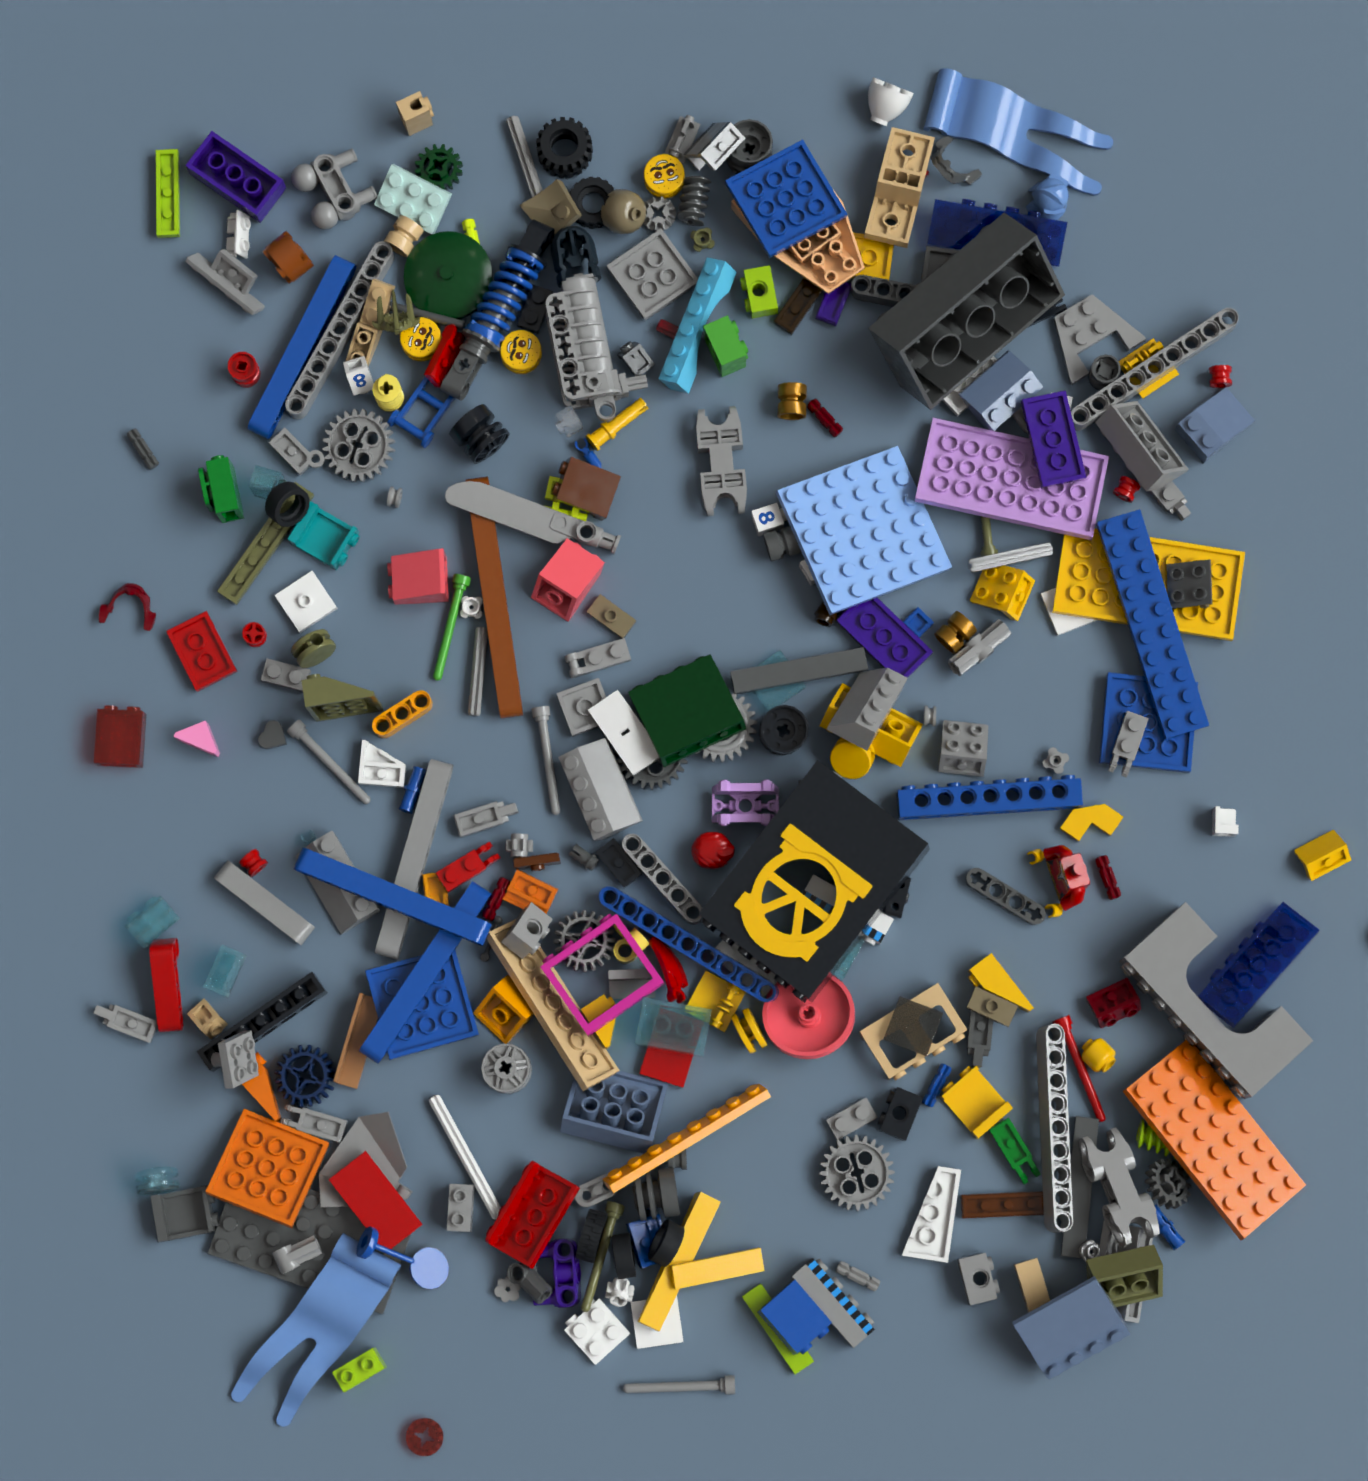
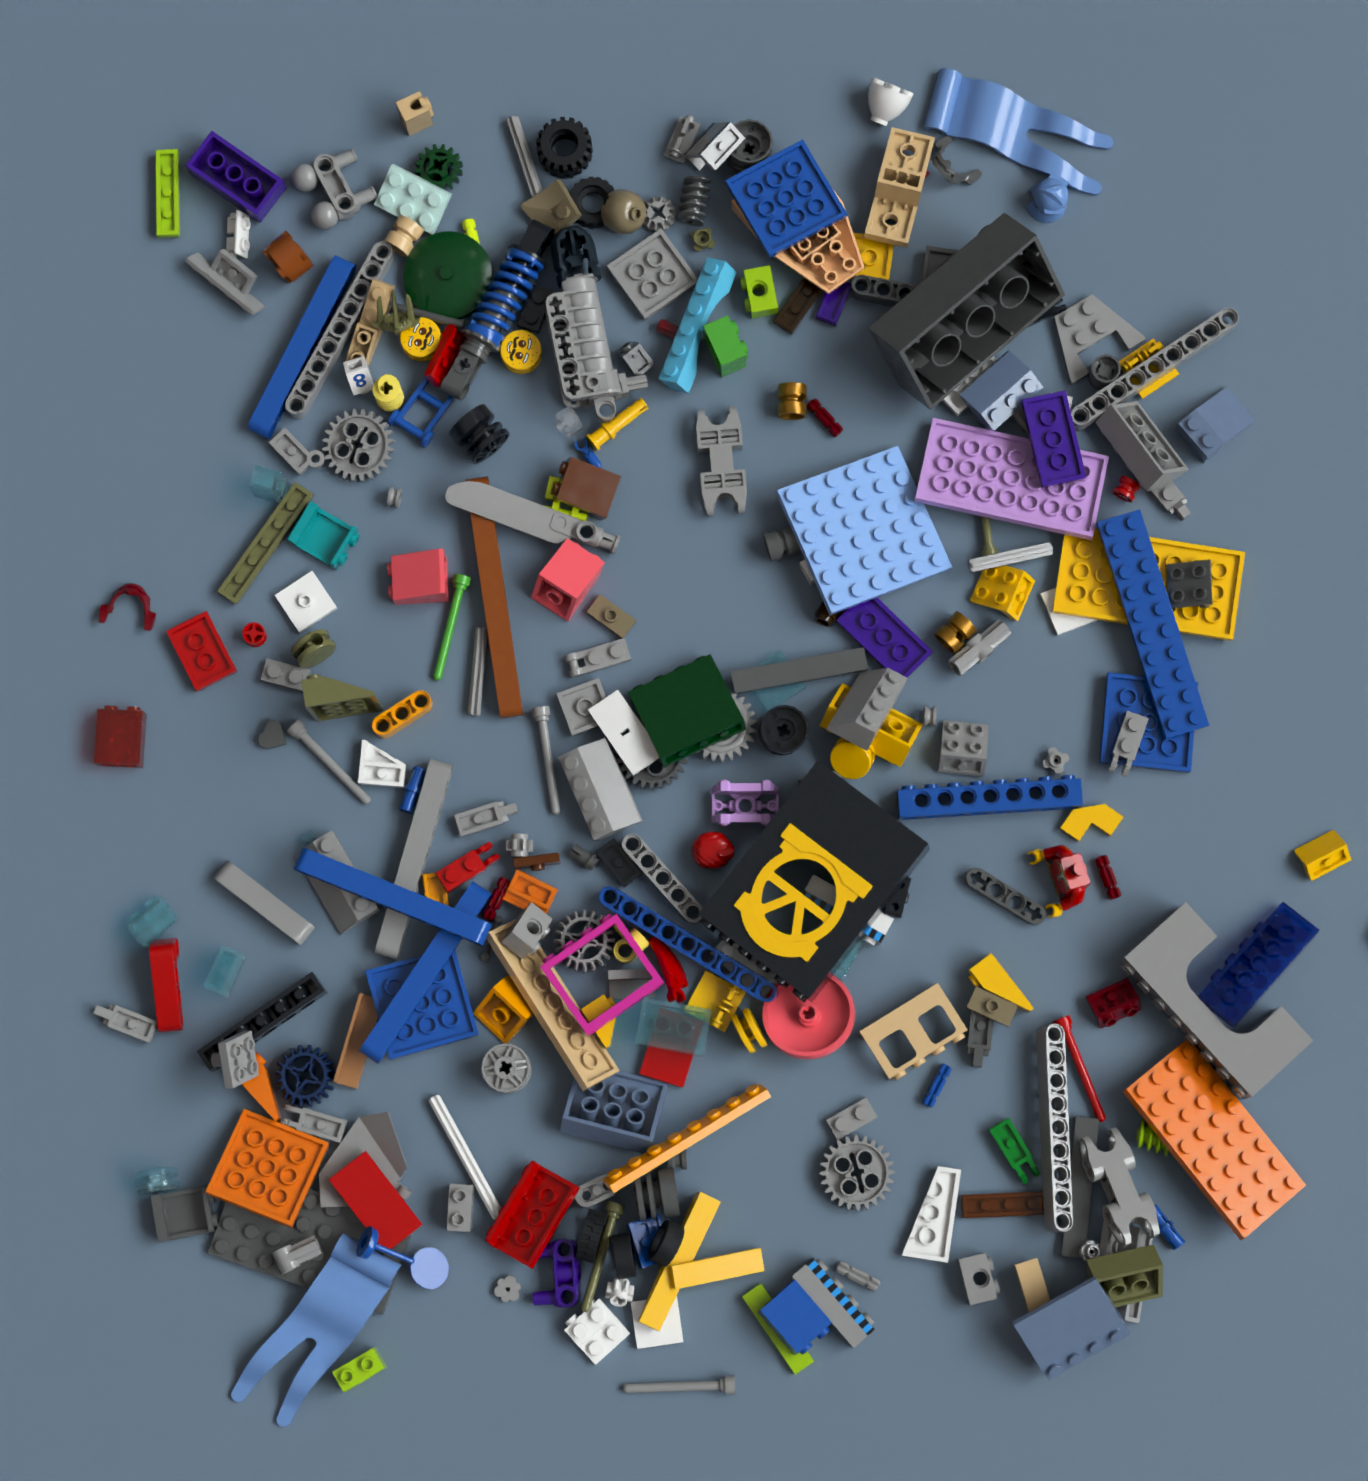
dark grey axle [127,428,159,470] -> none
bright pink slope [173,721,220,757] -> none
tan bracket [187,999,228,1039] -> none
green brick [198,455,245,523] -> none
red wheel [227,352,261,388] -> none
red wheel [239,849,268,877] -> none
black tyre [265,481,310,527] -> none
clear red gear [406,1418,443,1456] -> none
white plate [460,596,483,619] -> none
dark grey piece [507,1262,552,1304] -> none
yellow head [644,154,685,199] -> none
white brick [751,503,787,537] -> none
black brick [877,1087,923,1141] -> none
clear smoke tile [883,996,943,1057] -> none
blue tile [903,607,934,638] -> none
clear blue plate [927,199,1068,267] -> none
yellow panel [940,1066,1013,1139] -> none
yellow head [1081,1038,1116,1073] -> none
dark grey gear [1145,1158,1191,1209] -> none
red wheel [1209,365,1232,388] -> none
white panel [1212,806,1238,837] -> none

